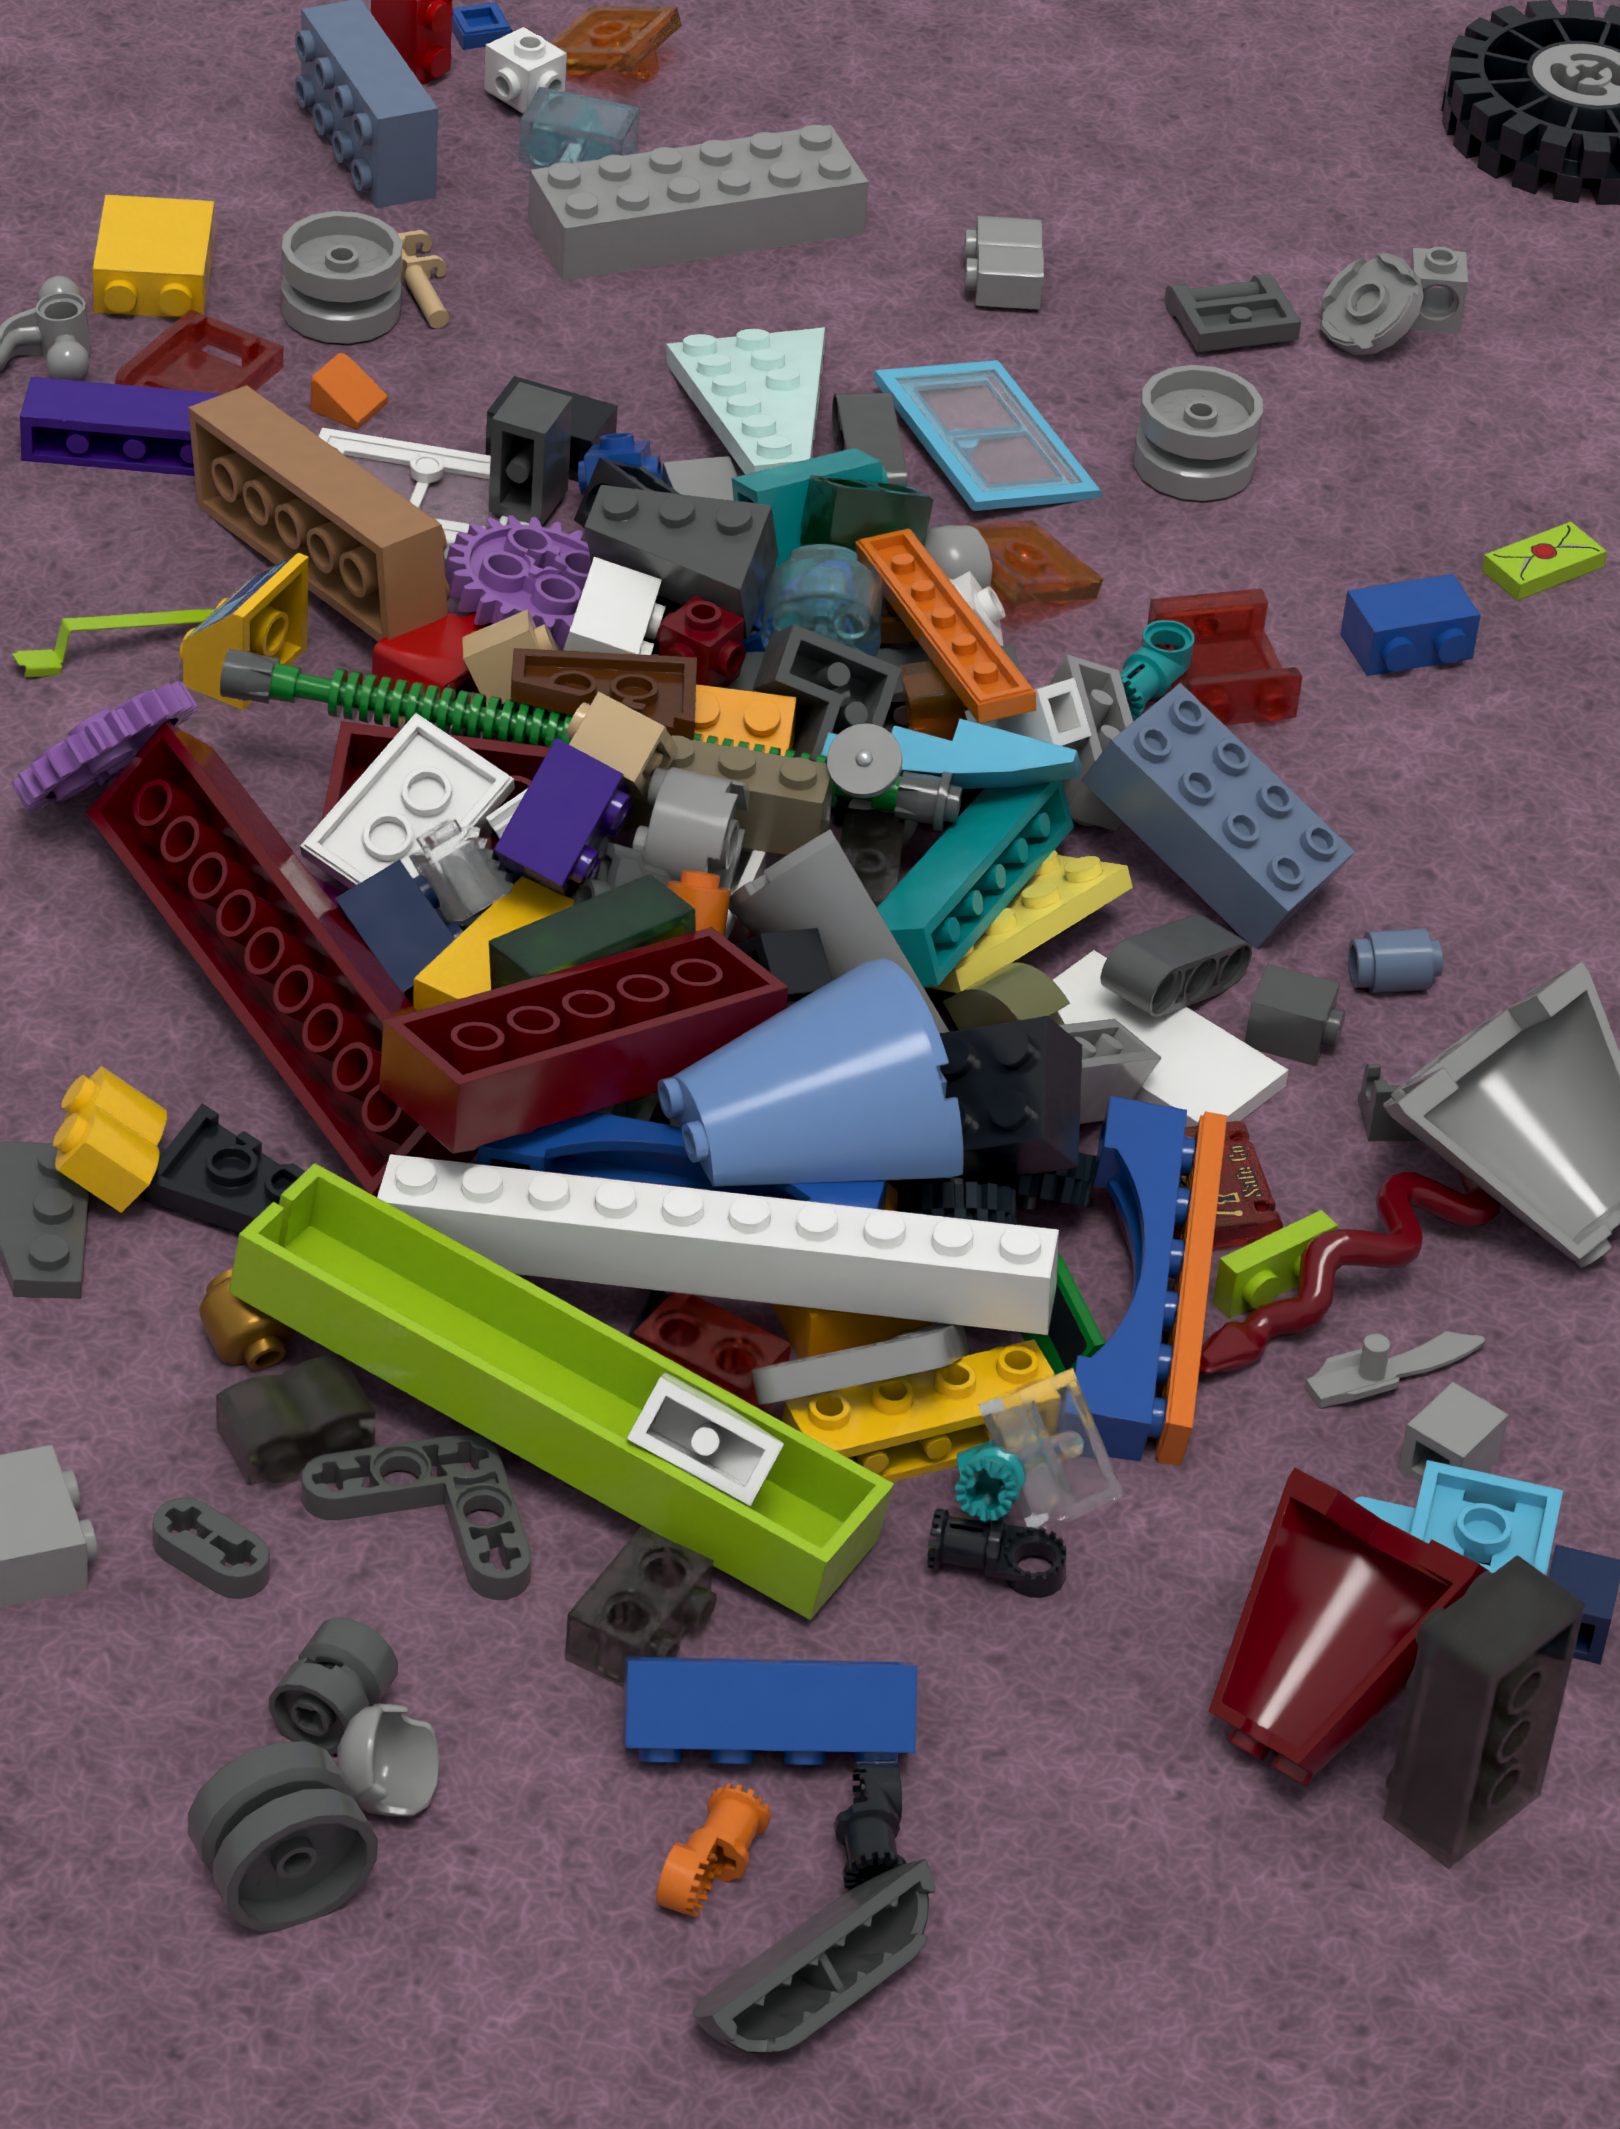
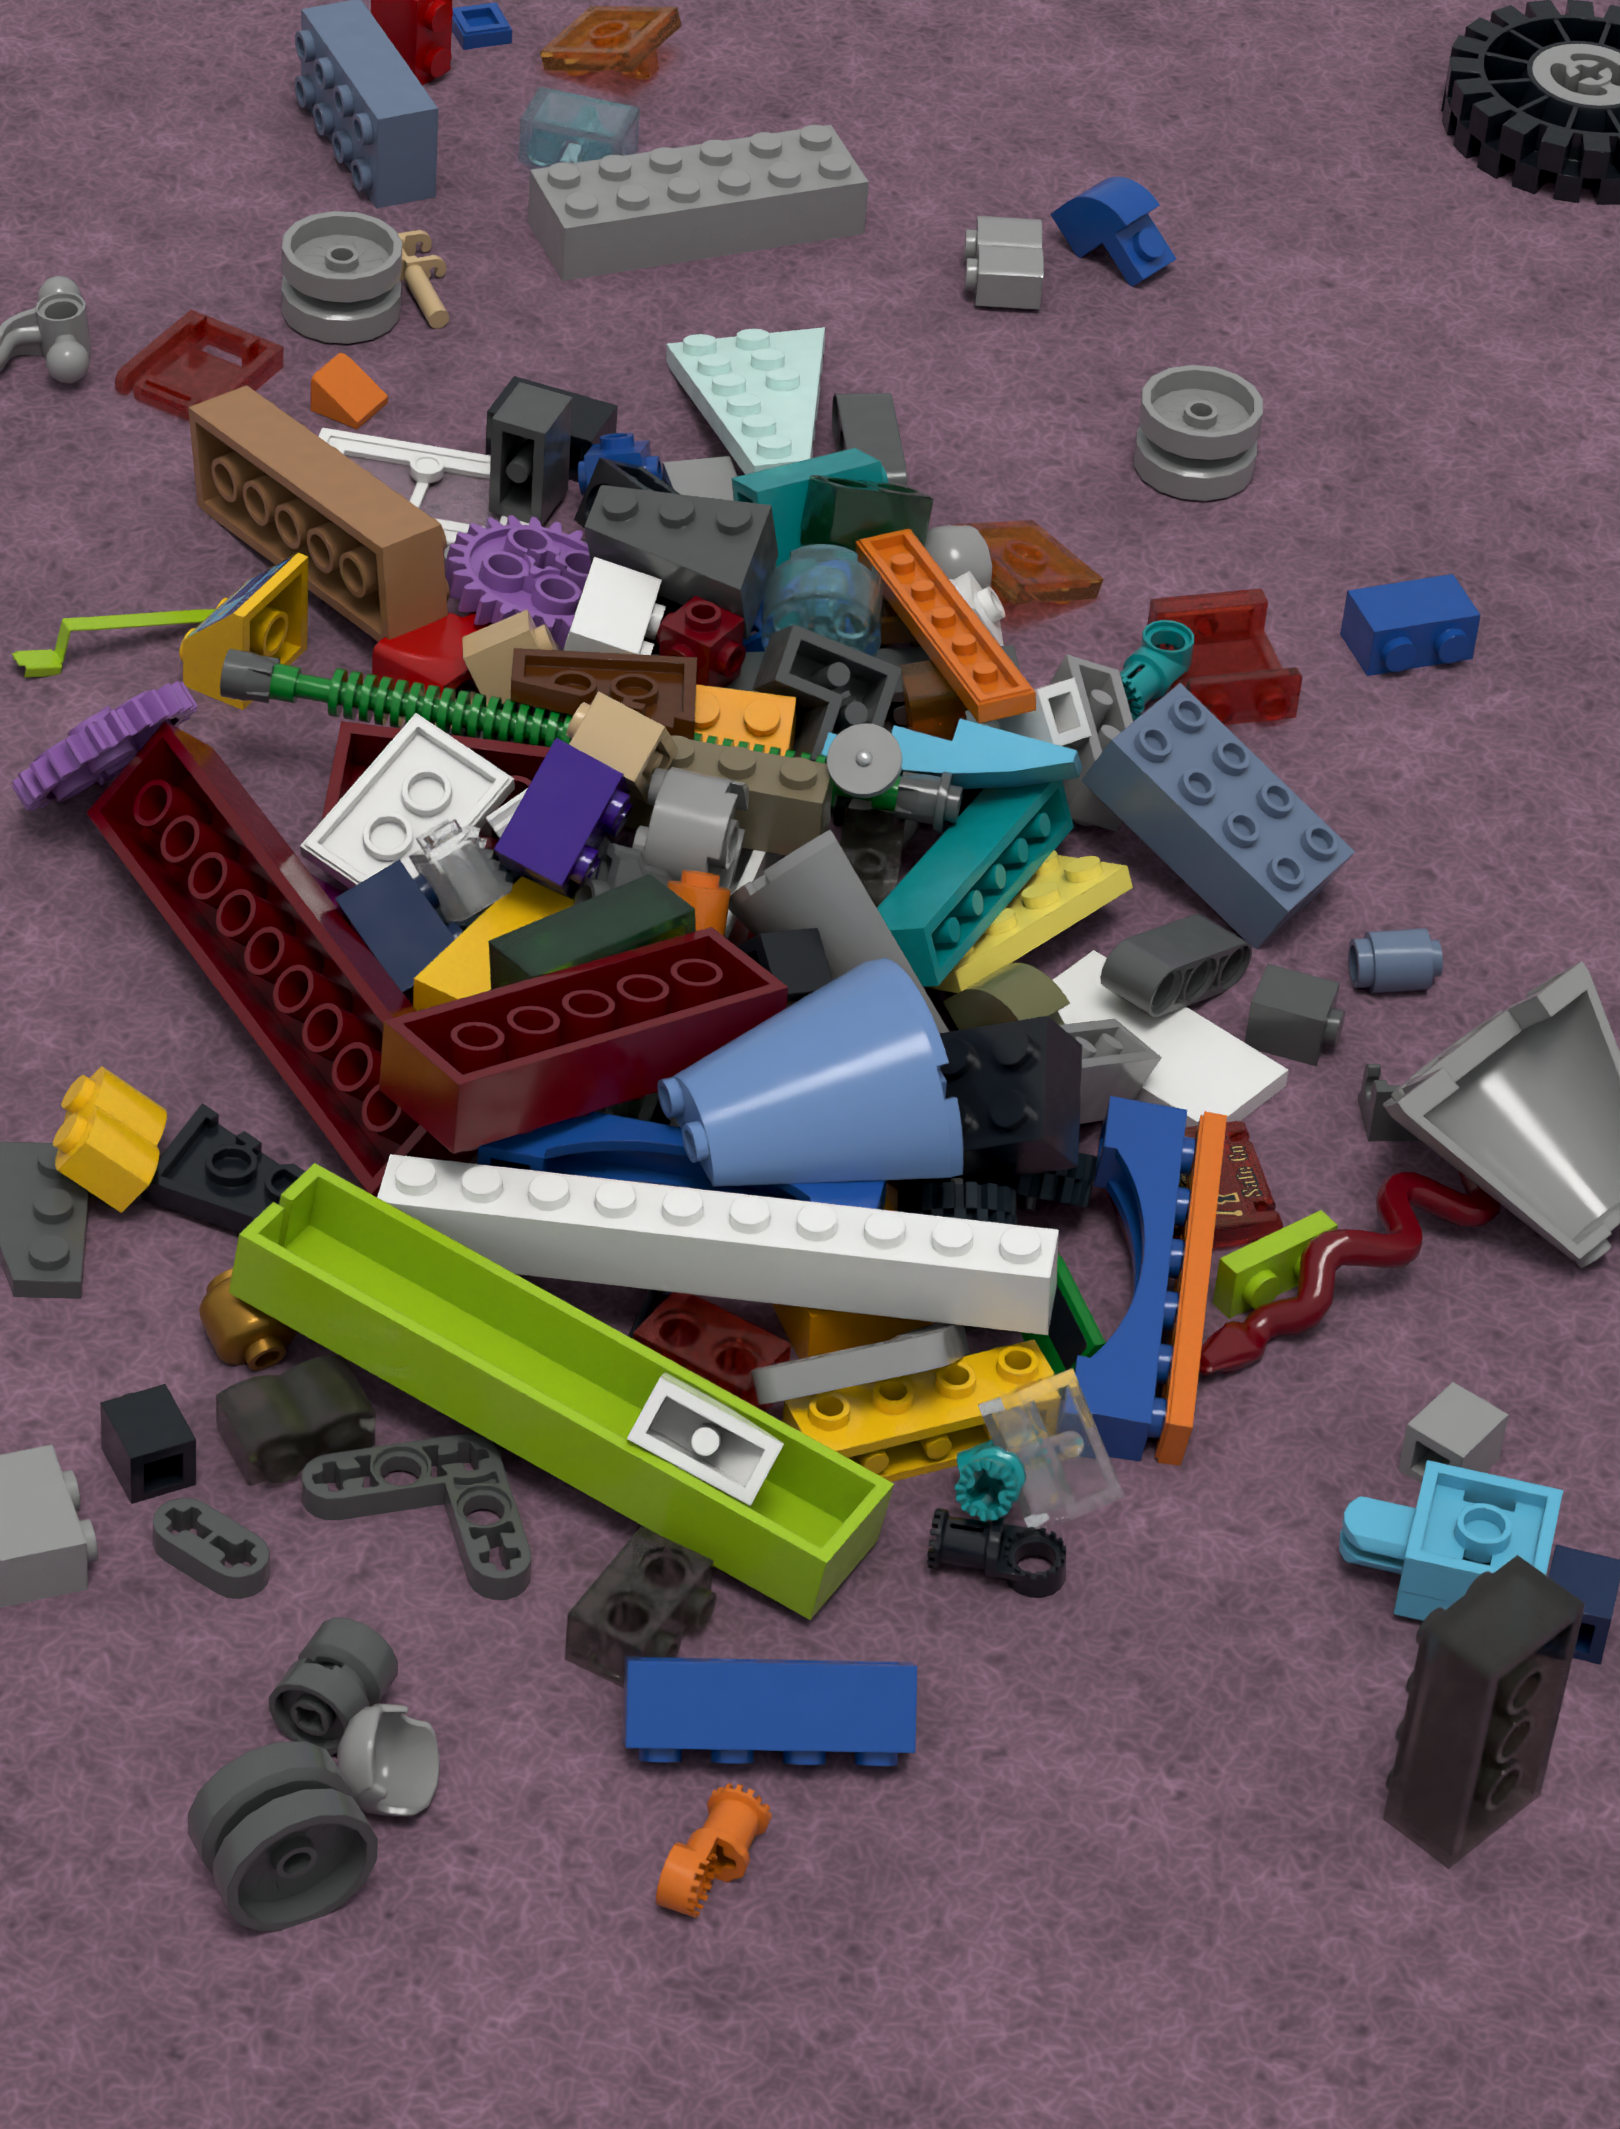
dark purple brick [20,377,222,476] -> none
yellow brick [93,195,214,319] -> none
white brick [484,27,567,116] -> none
dark grey brick [692,1859,935,2054] -> none
black connector [834,1759,906,1891] -> none
clear door [873,360,1103,511] -> none
dark grey plate [1165,274,1301,352] -> none
dark red cone [1208,1467,1510,1787] -> none
light grey piece [1305,1331,1485,1408] -> none
light grey tile [1320,253,1424,356] -> none
light grey brick [1409,247,1468,334] -> none
lime tile [1481,522,1607,601] -> none
none -> black brick [100,1384,196,1504]
none -> blue brick [1050,177,1176,287]

